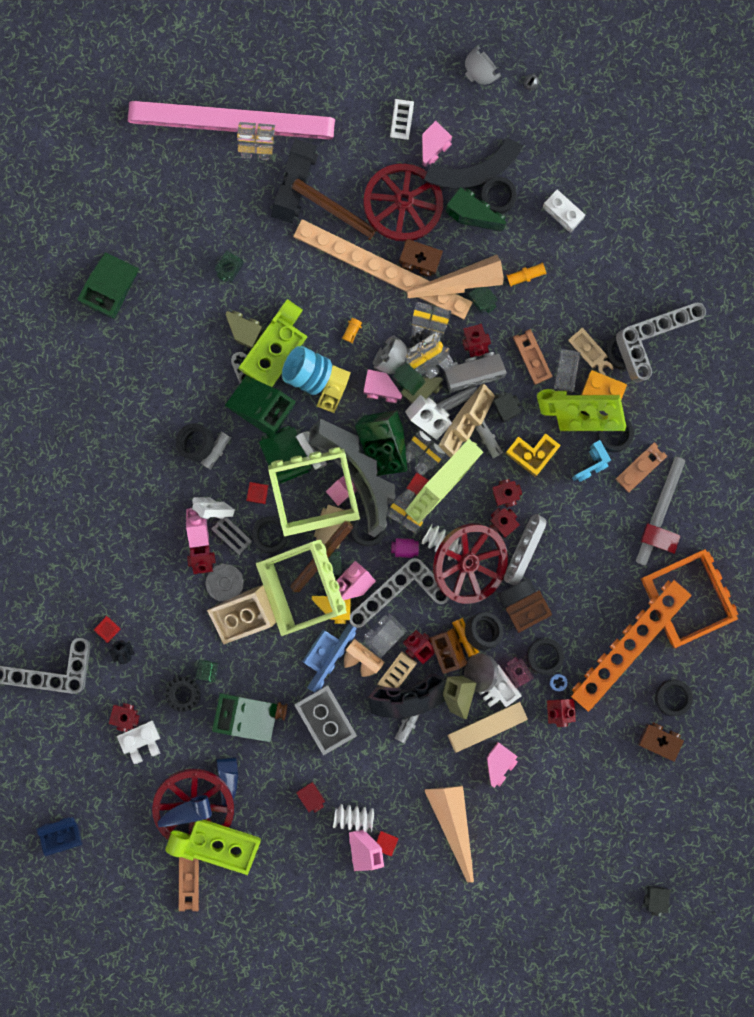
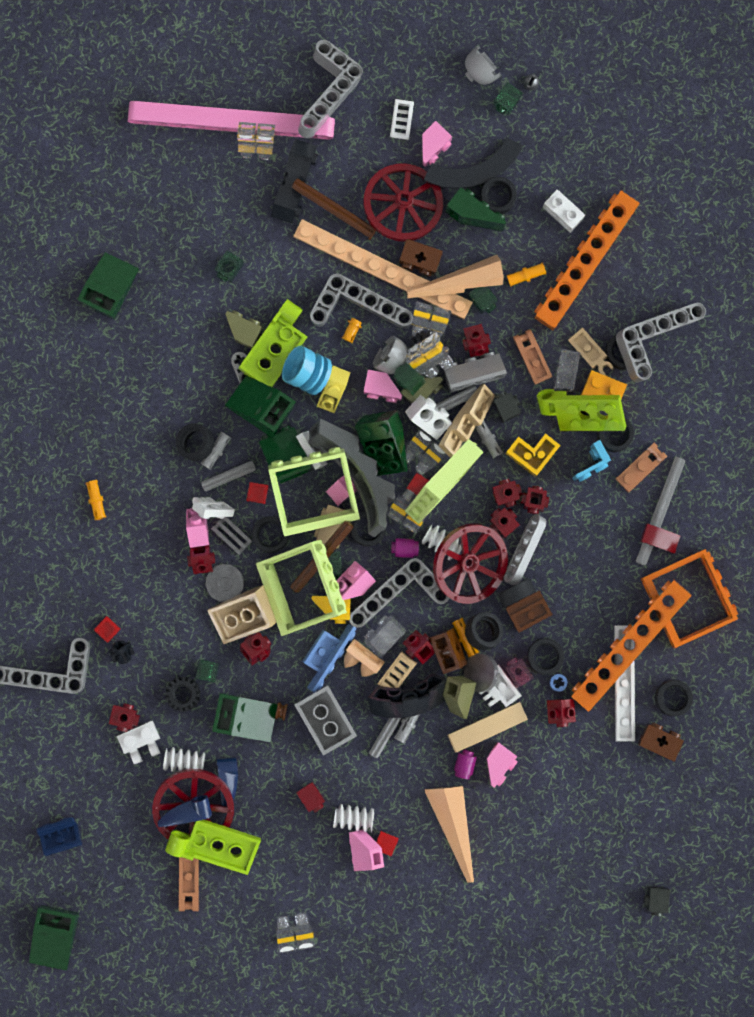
none -> dark green slope [29,905,79,971]
none -> light orange pin [86,480,106,520]
none -> white piece [163,747,205,772]
none -> light grey axle [201,461,256,491]
none -> dark red brick [240,632,271,666]
none -> clear hips [276,912,316,953]
none -> light grey beam [298,40,363,138]
none -> light grey beam [310,274,413,329]
none -> light grey axle [369,718,401,758]
none -> magenta brick [454,750,477,779]
none -> clear green brick [493,82,523,115]
none -> dark red brick [521,486,549,514]
none -> orange brick [534,191,640,331]
none -> white tile [614,625,635,741]

